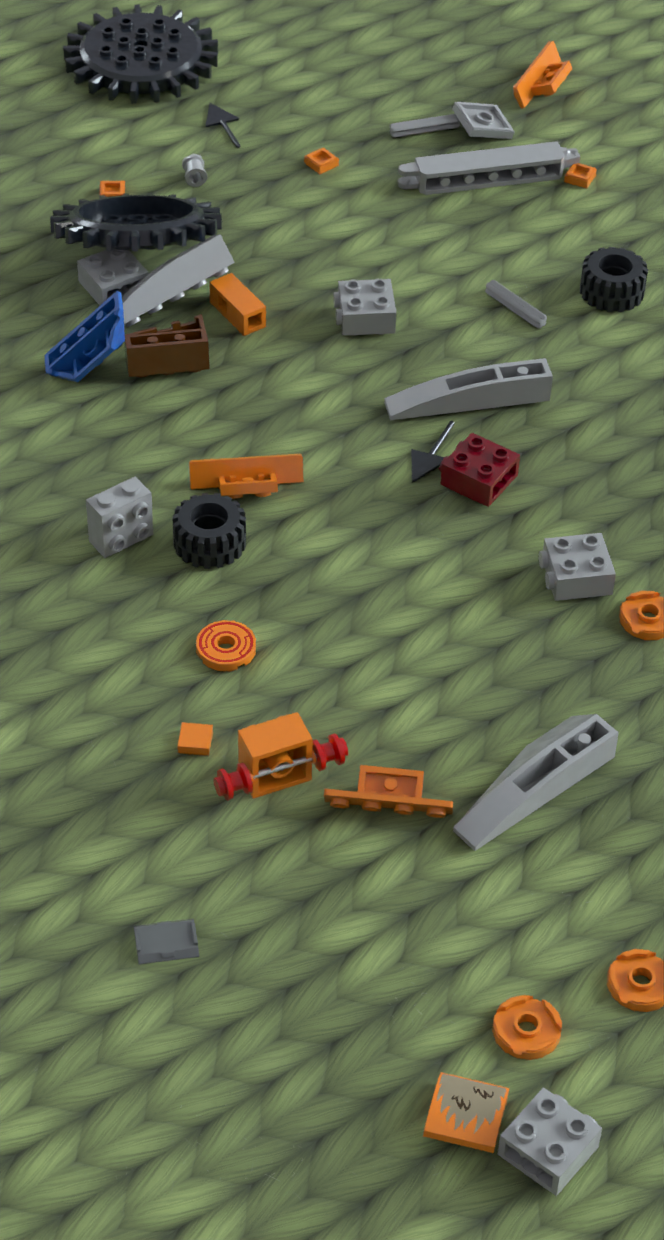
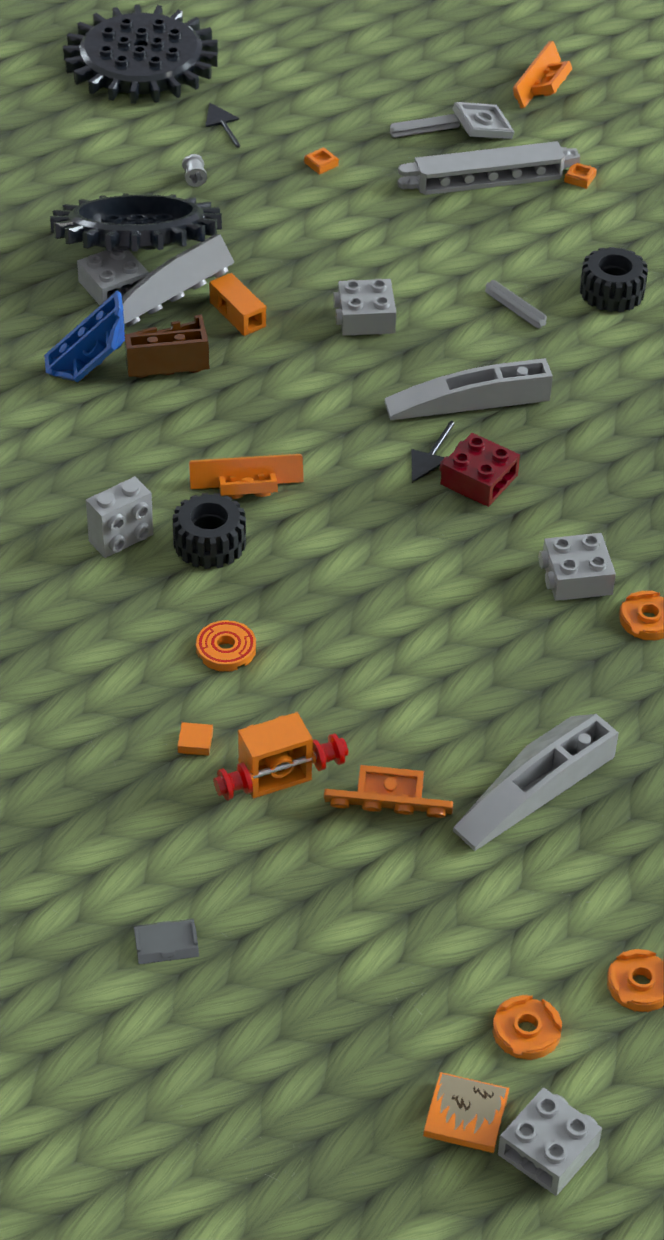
orange tile [100,181,125,197] -> none

